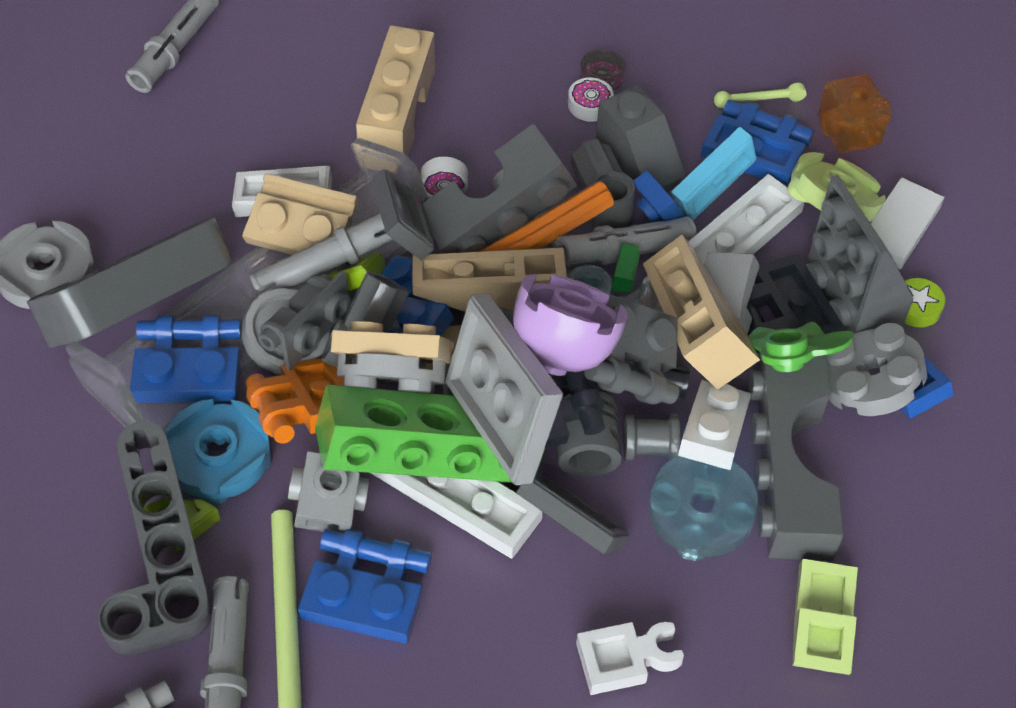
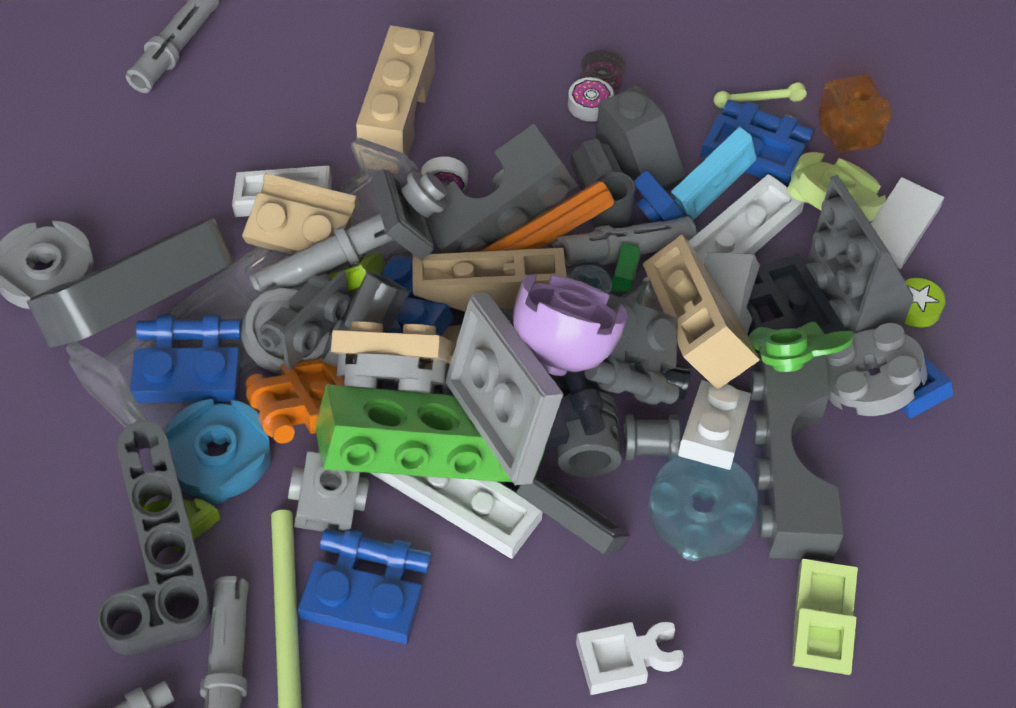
none -> light grey plate [402,171,447,218]

